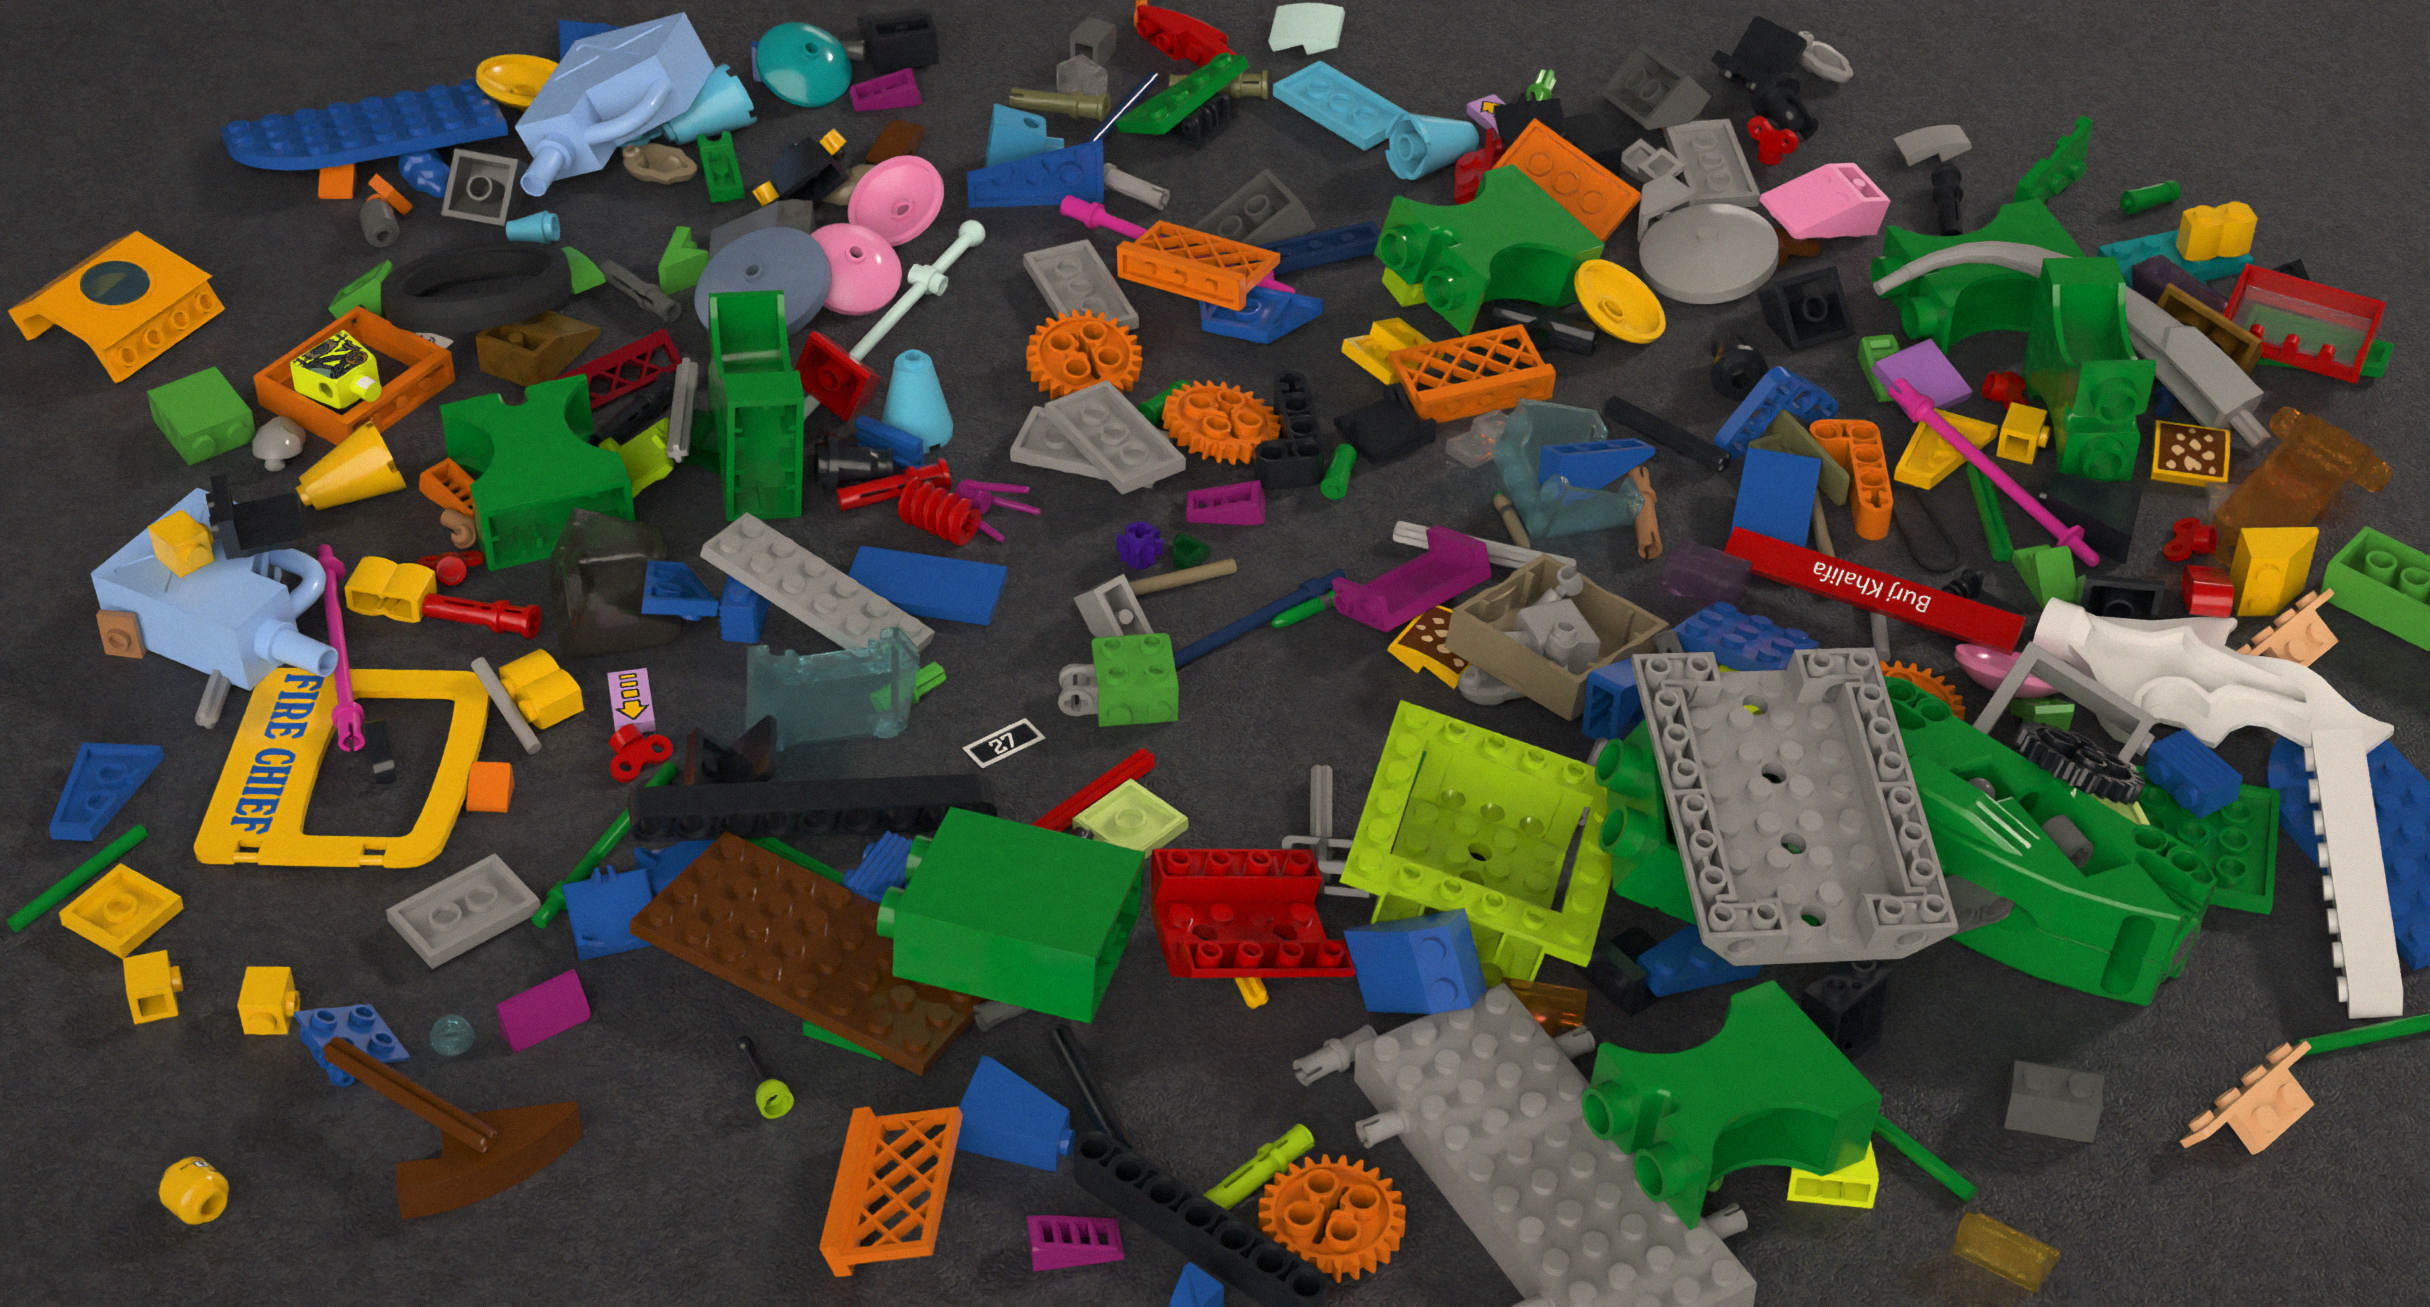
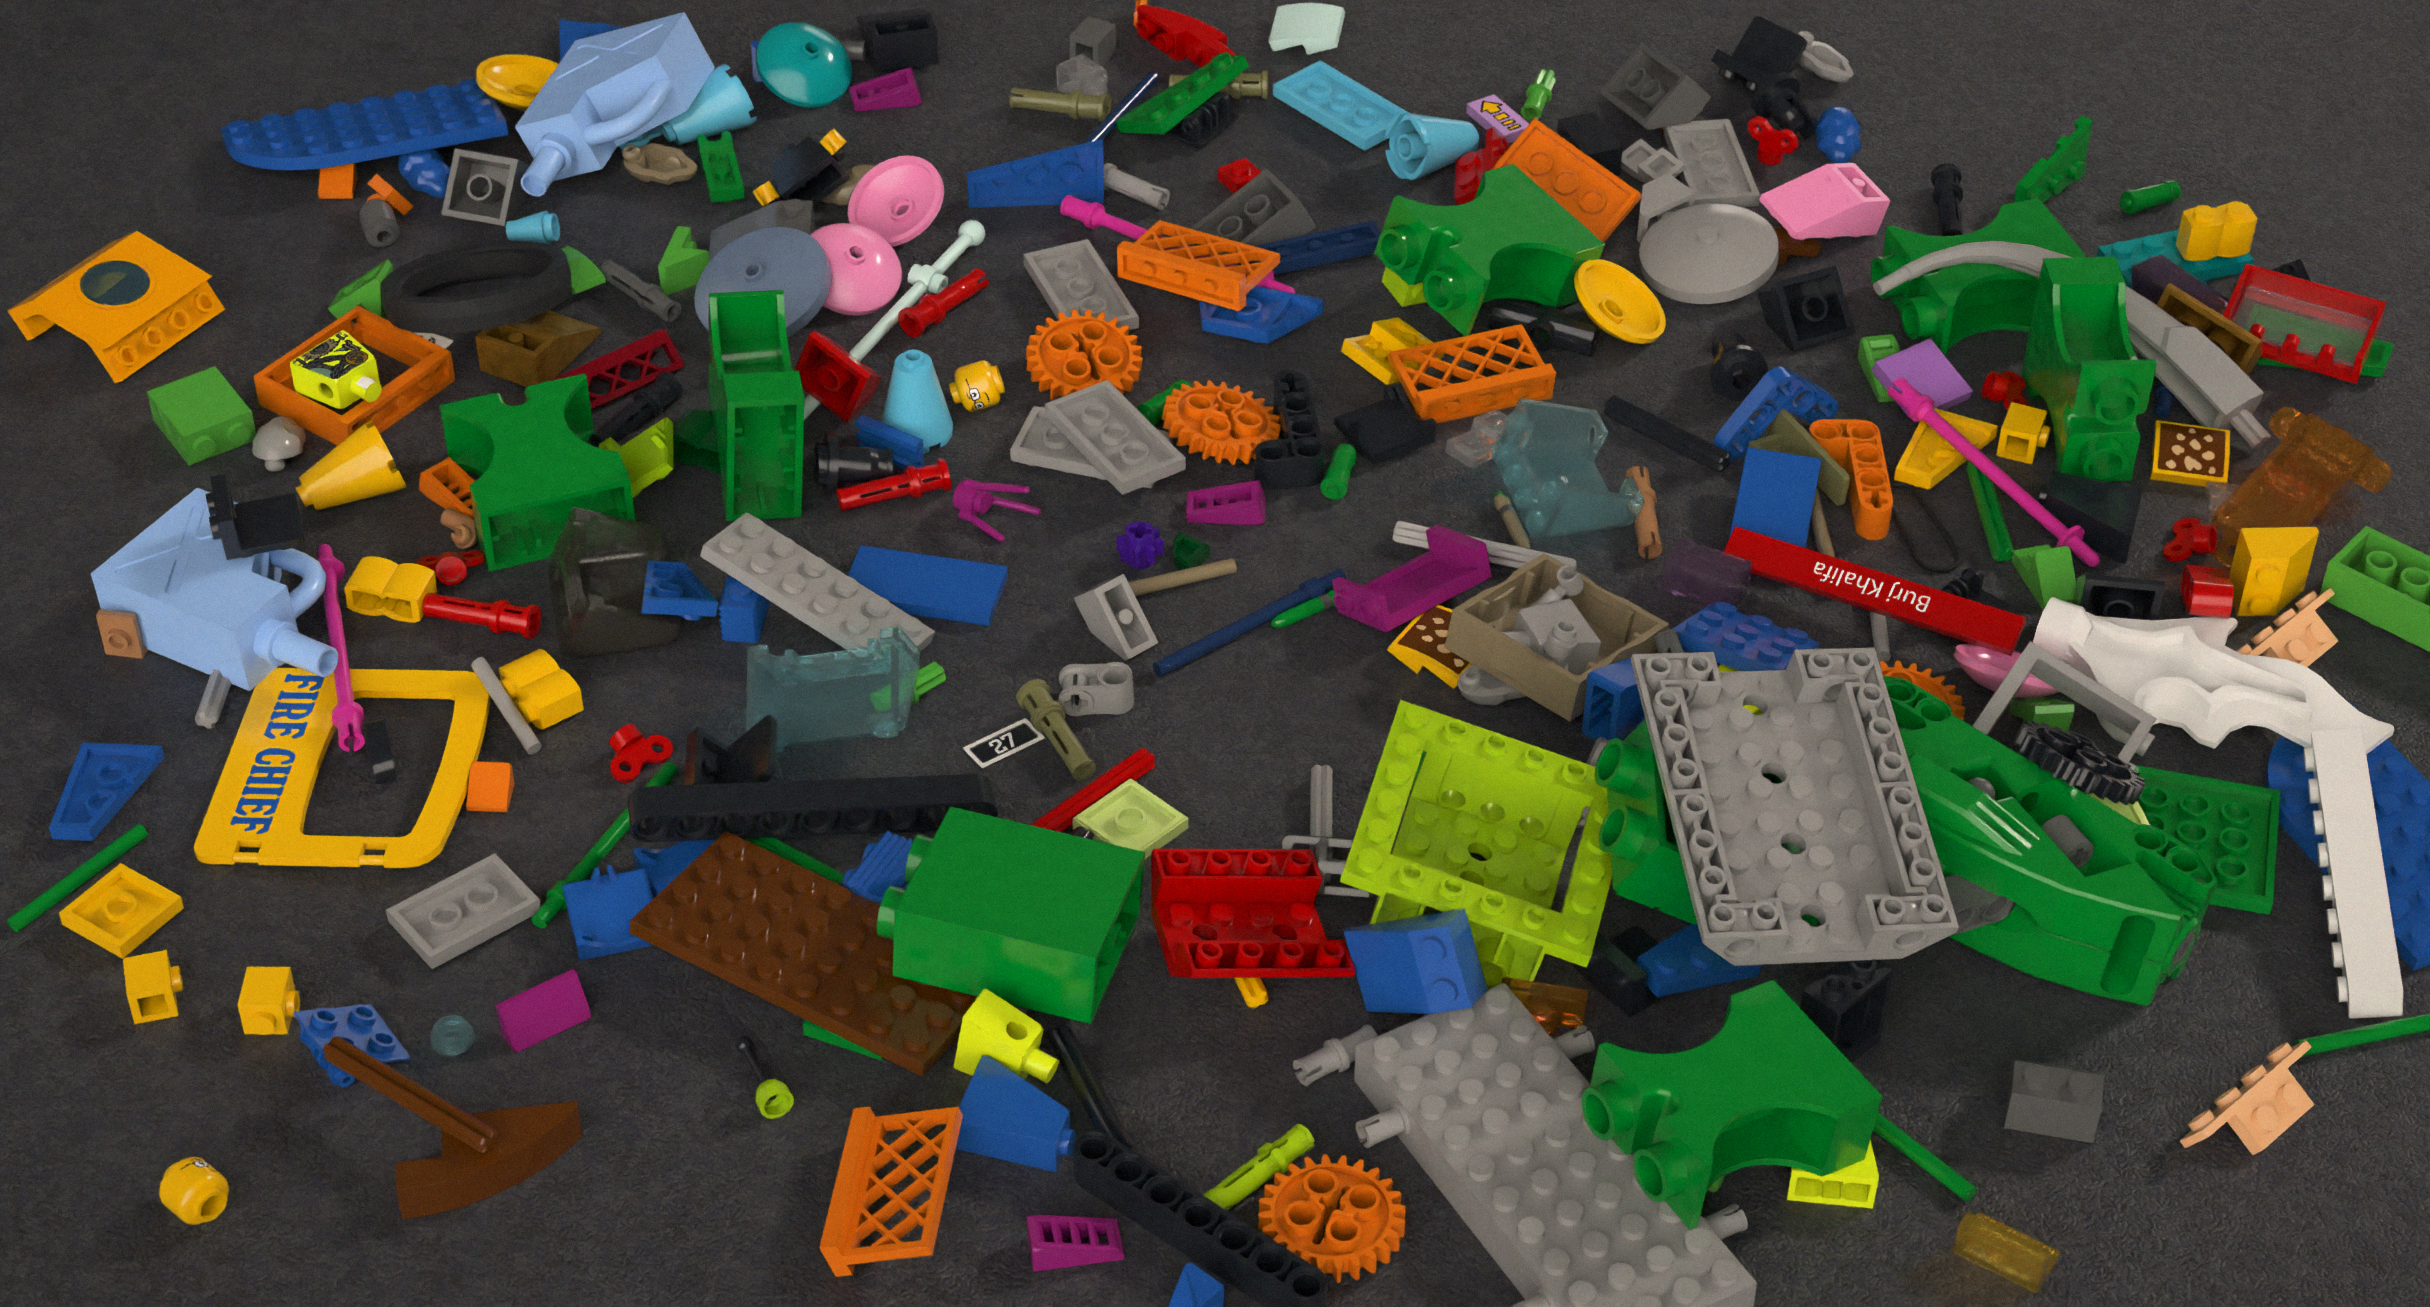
yellow brick [148,509,215,578] -> none
lavender tile [607,668,656,733] -> none
light grey axle [666,358,699,463] -> none
reddish brown slope [865,119,926,165] -> none
red piece [897,477,981,546] -> none
dark azure torso [985,104,1064,168] -> none
bright green bracket [1091,633,1179,727] -> none
black piece [1493,92,1574,154] -> none
blue slope [1538,438,1655,503] -> none
light grey slope [1893,125,1972,167] -> none
blue brick [2144,728,2243,819] -> none
none -> red pin [898,268,989,338]
none -> yellow head [949,360,1005,412]
none -> neon yellow torso [953,988,1059,1084]
none -> olive pin [1016,679,1096,781]
none -> red plate [1217,158,1262,194]
none -> blue arm [1815,106,1861,164]

